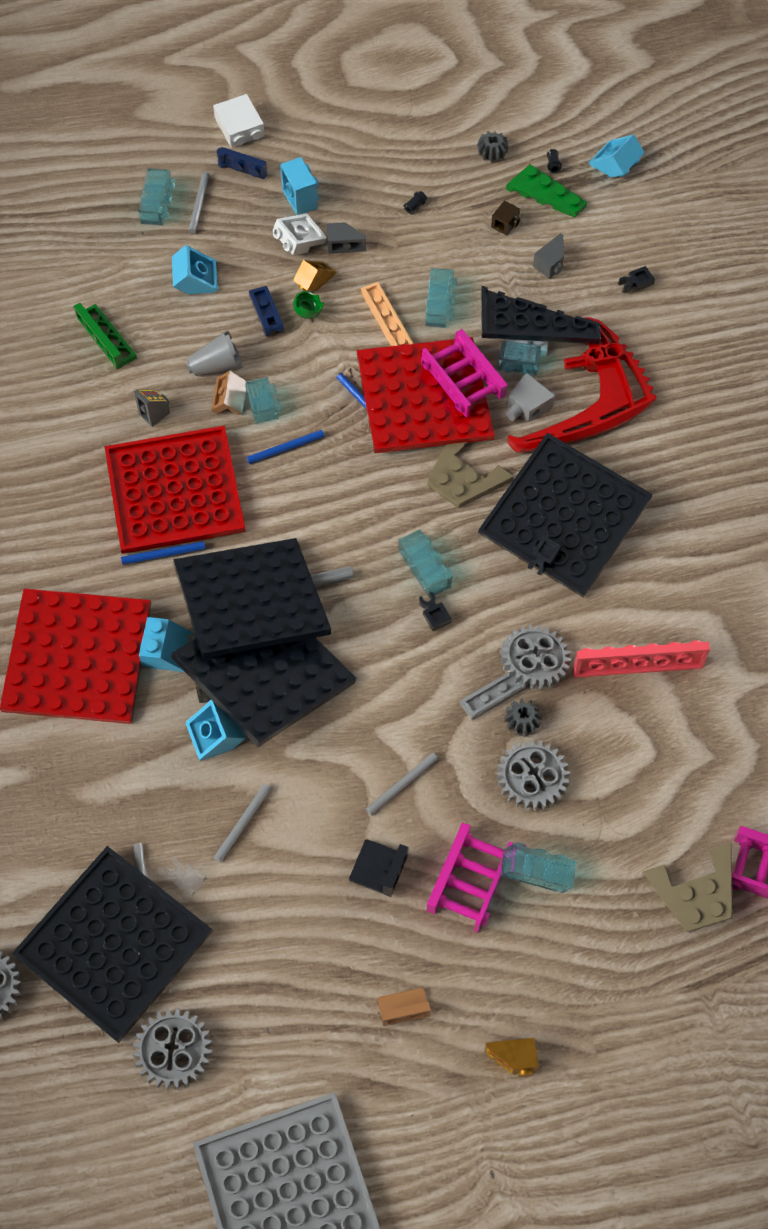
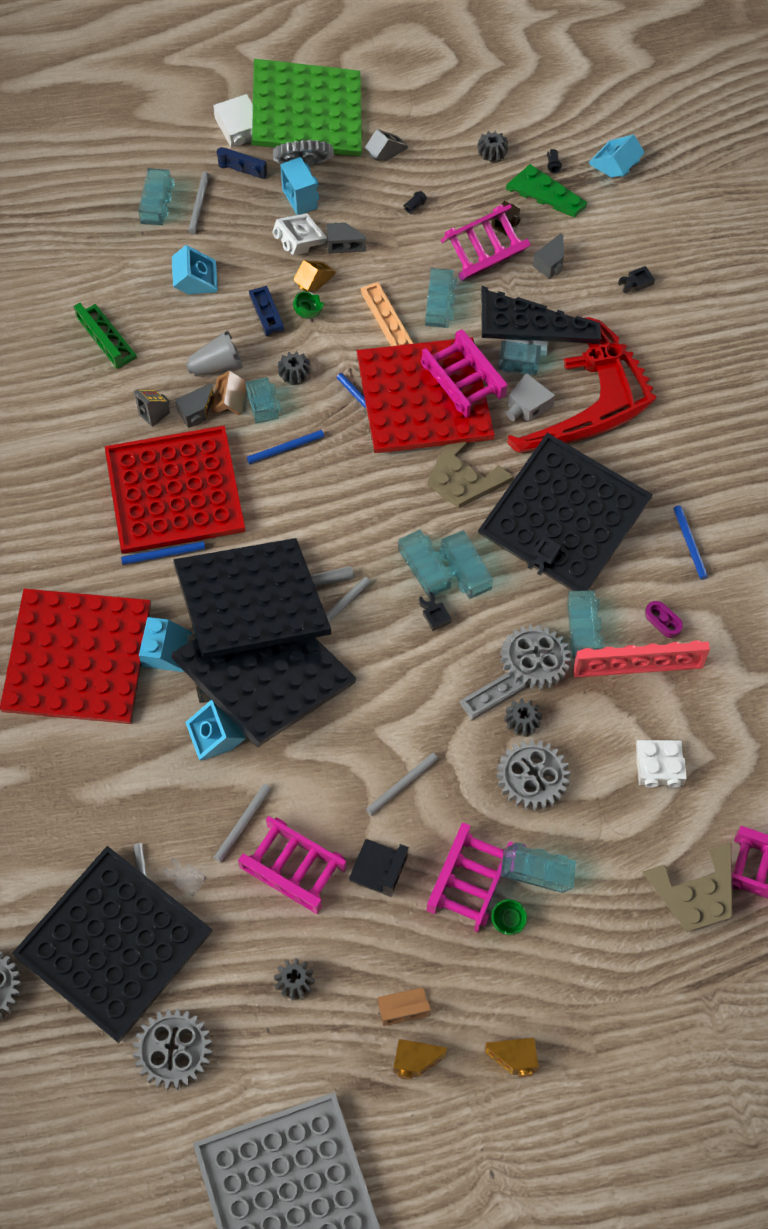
none -> dark grey slope [175,383,214,428]
none -> dark pink fence [238,816,347,914]
none -> bright green plate [251,59,362,157]
none -> light grey gear [273,140,334,165]
none -> dark grey gear [274,958,315,1001]
none -> dark grey gear [278,351,311,385]
none -> light grey bar [326,577,371,622]
none -> dark grey slope [365,129,408,161]
none -> pearl gold slope [393,1039,447,1080]
none -> clear light blue brick [439,530,493,599]
none -> dark pink fence [441,204,531,281]
none -> green hair [491,899,527,936]
none -> clear light blue brick [567,591,604,658]
none -> white plate [636,740,686,788]
none -> magenta plate [645,601,683,638]
none -> blue bar [673,505,708,580]

